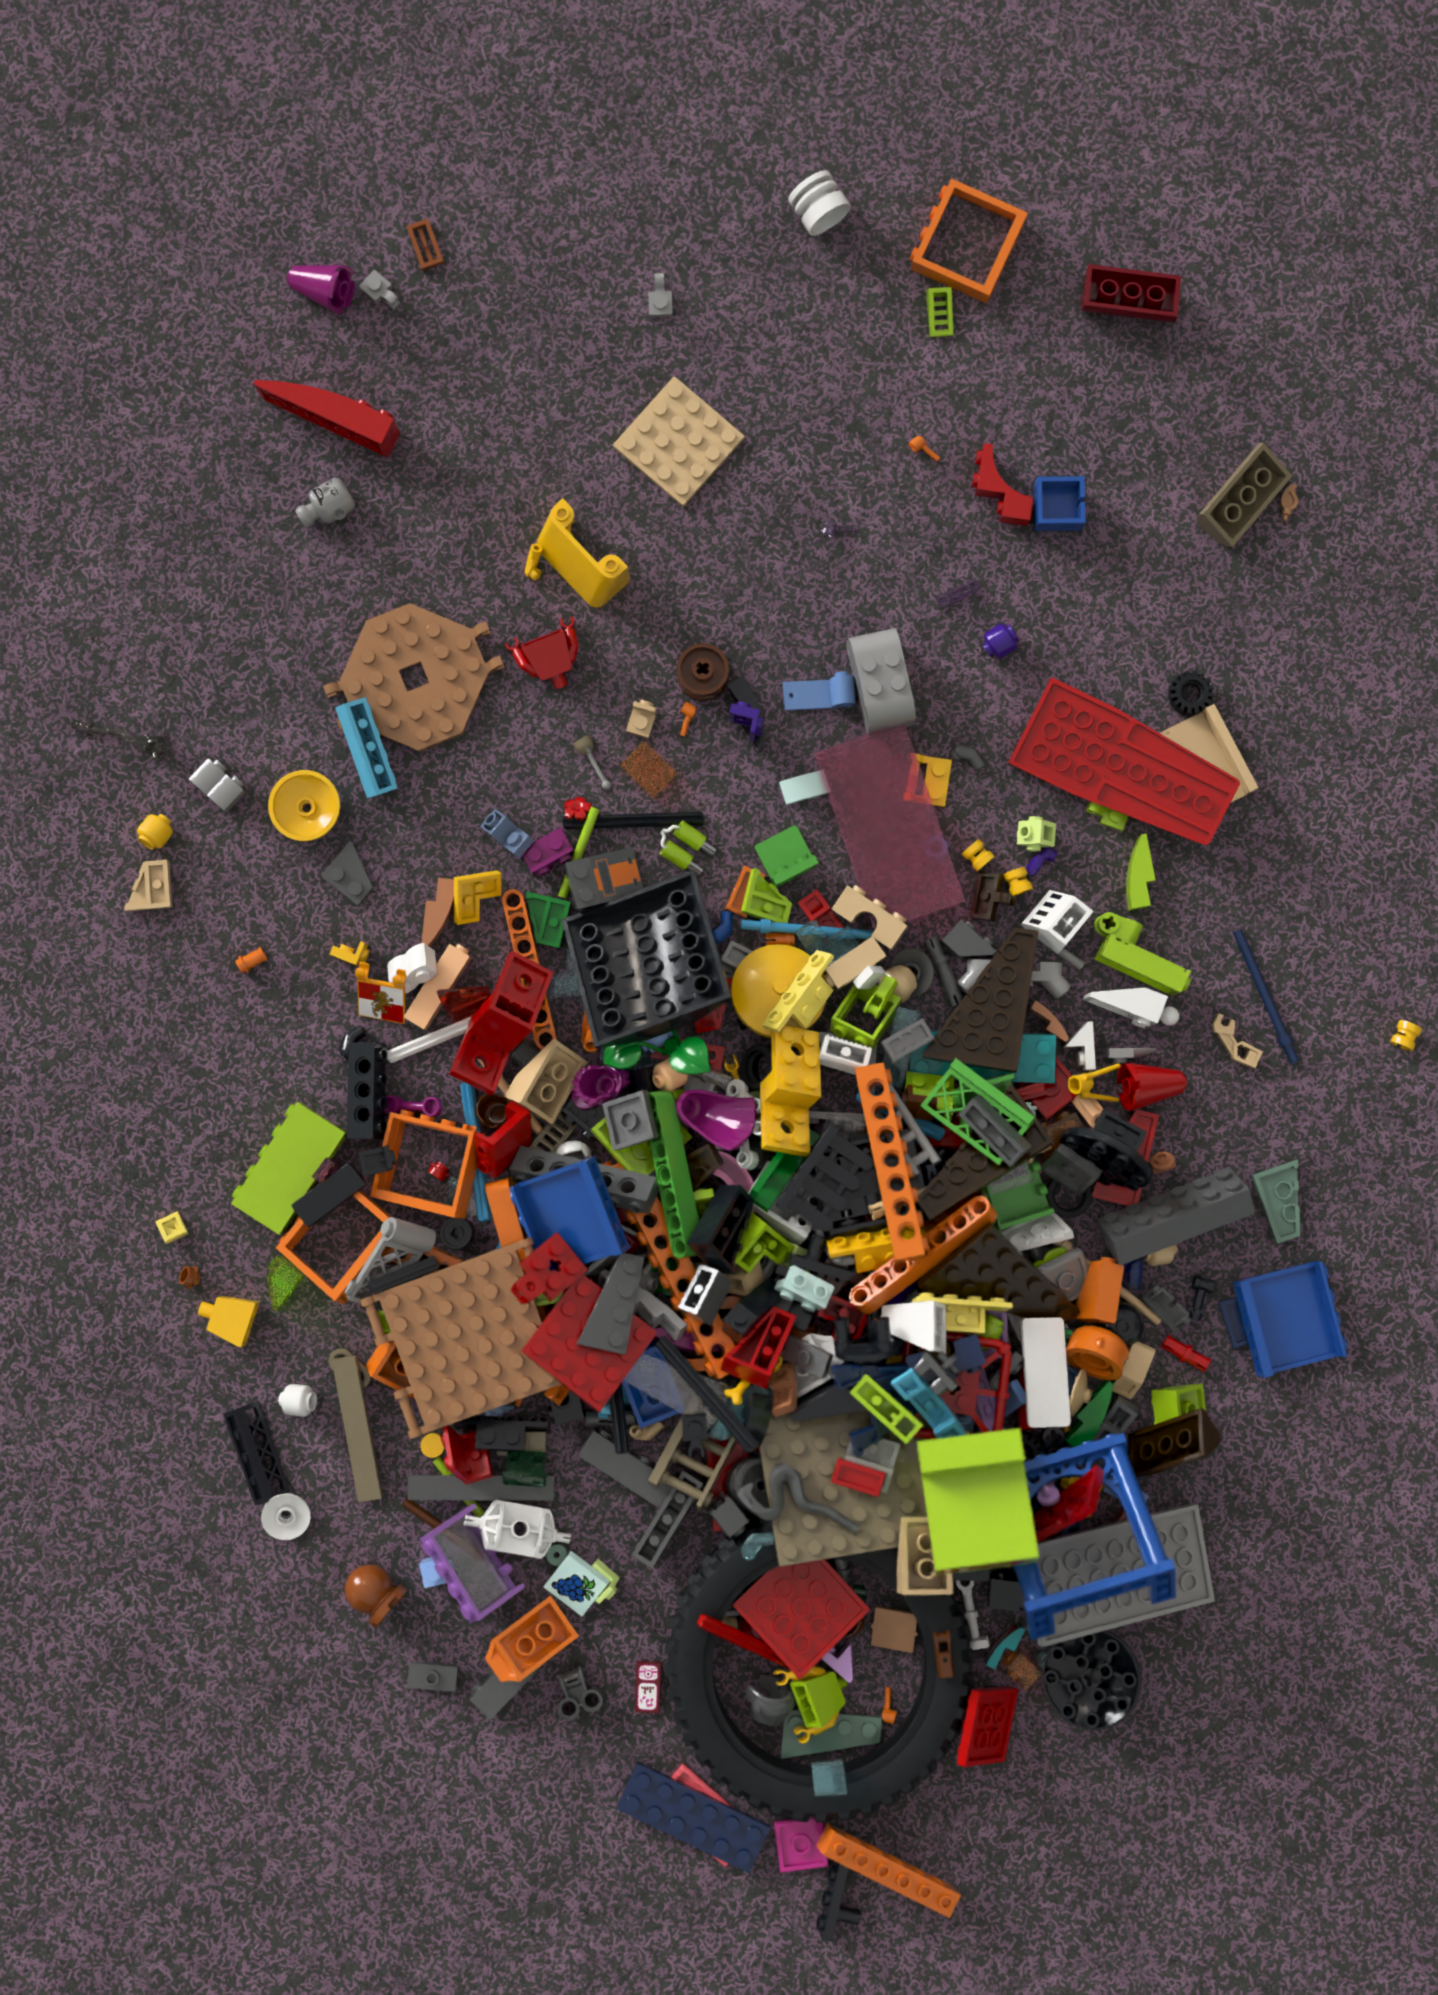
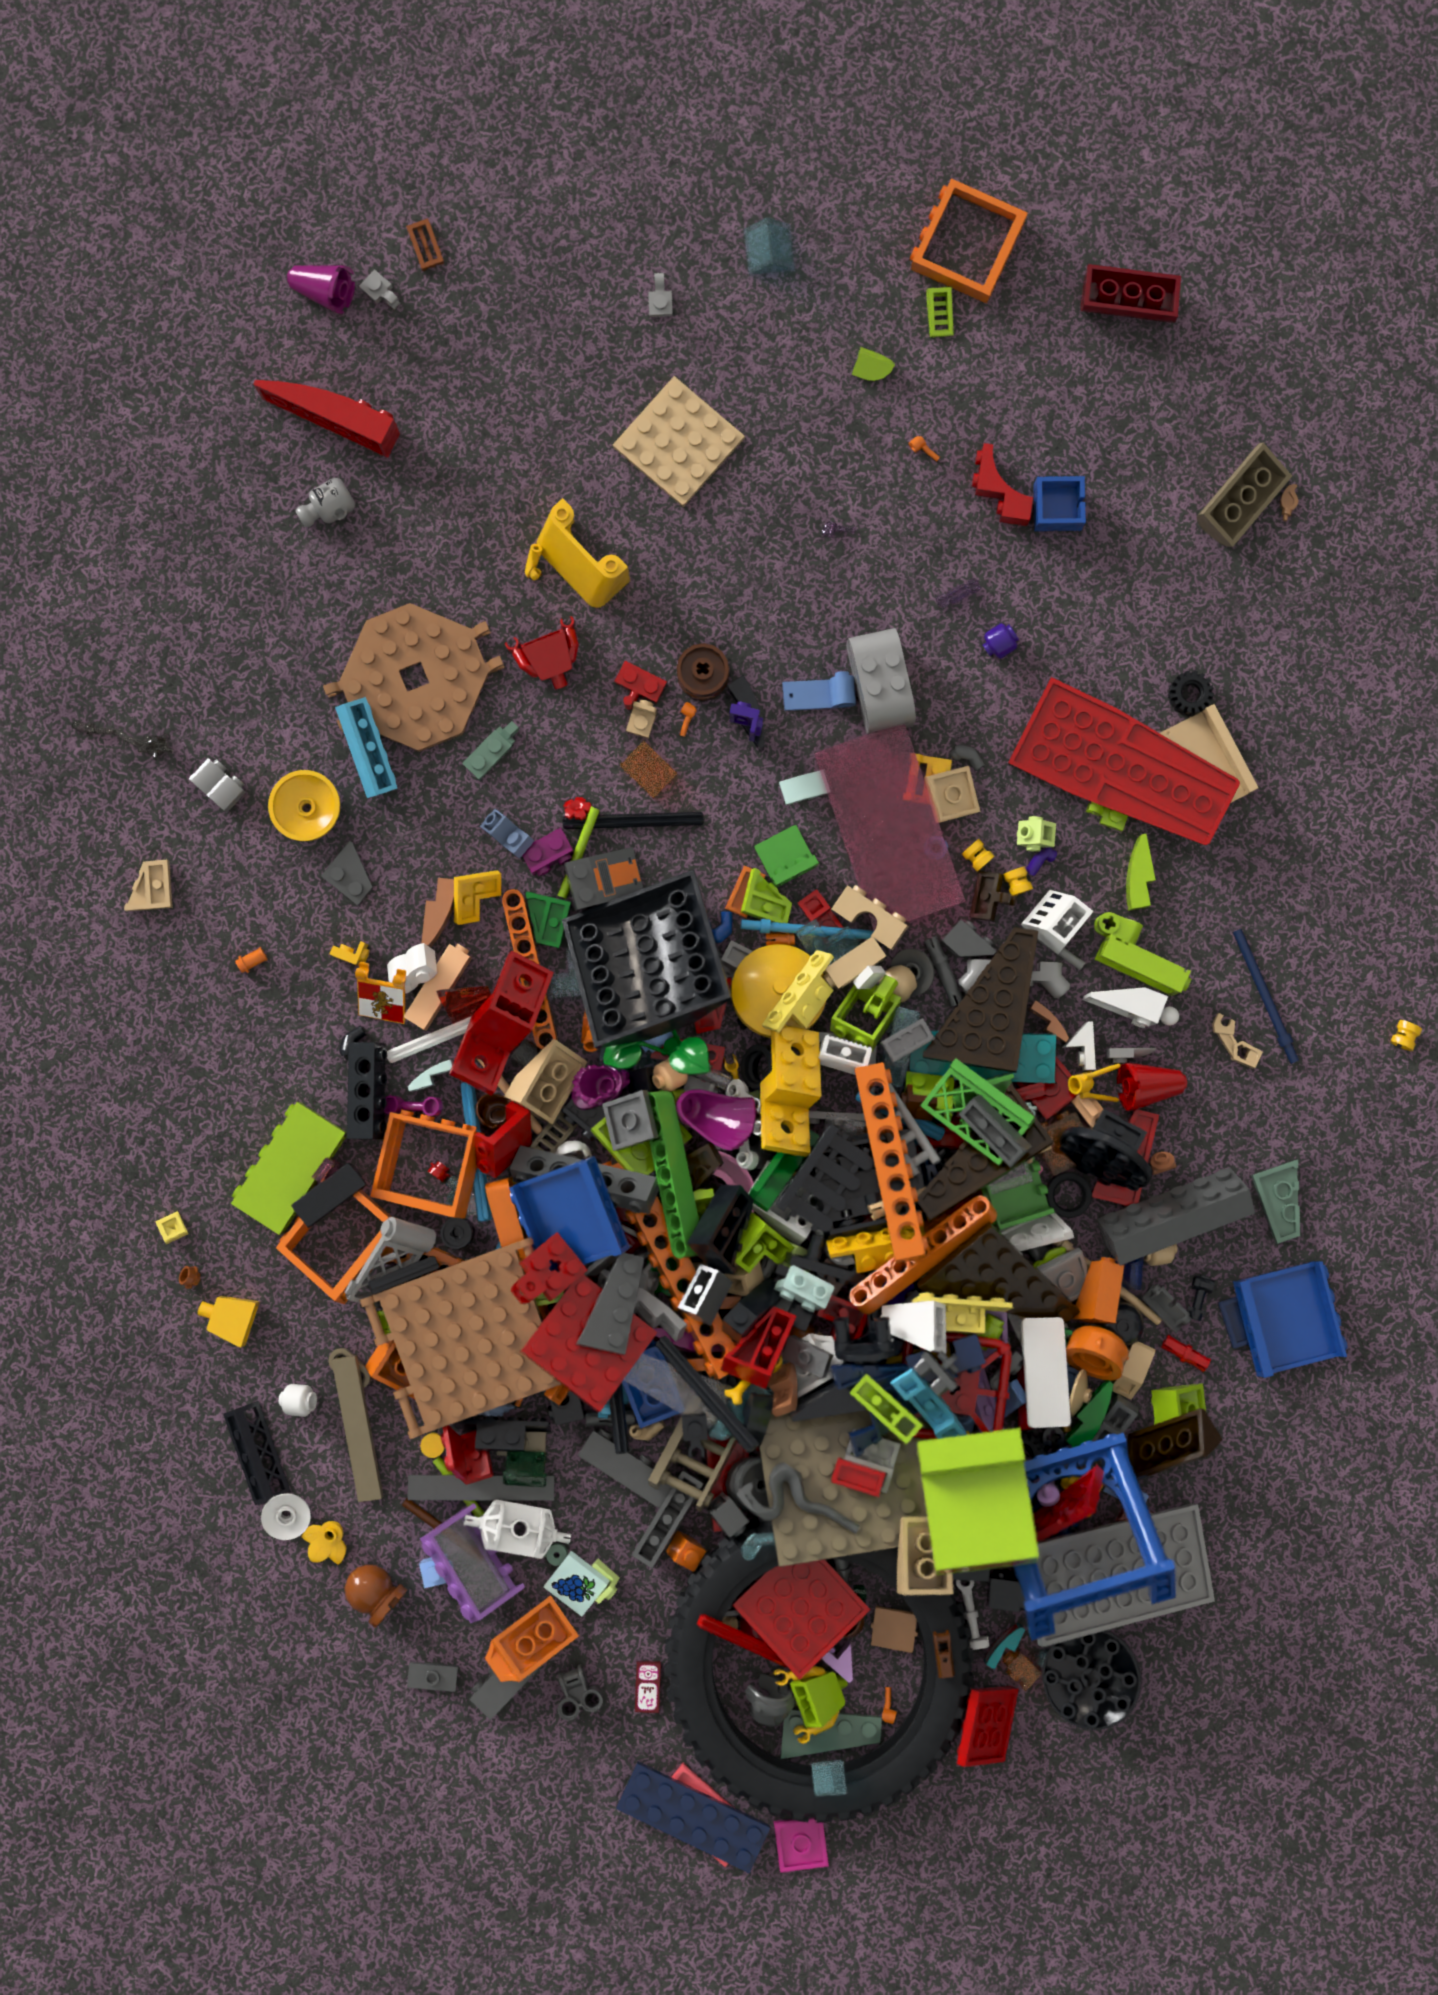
yellow head [137,814,173,850] -> none
clear neon green slope [267,1255,305,1312] -> none
black bracket [358,1145,396,1177] -> none
hinge [573,735,611,790] -> none
lime piece [660,820,716,875] -> none
white wheel [788,170,851,236] -> none
orange brick [816,1823,961,1918] -> none
black plate [816,1861,862,1942] -> none
flat silver plate [1040,1143,1102,1196] -> none
none -> yellow plate [301,1521,346,1565]
none -> light aqua slope [408,1060,453,1092]
none -> sand green hinge [462,721,520,781]
none -> red plate [614,661,667,710]
none -> orange brick [665,1531,706,1572]
none -> clear light blue slope [744,217,795,275]
none -> lime brick [852,347,895,381]
none -> tan tile [924,766,980,823]

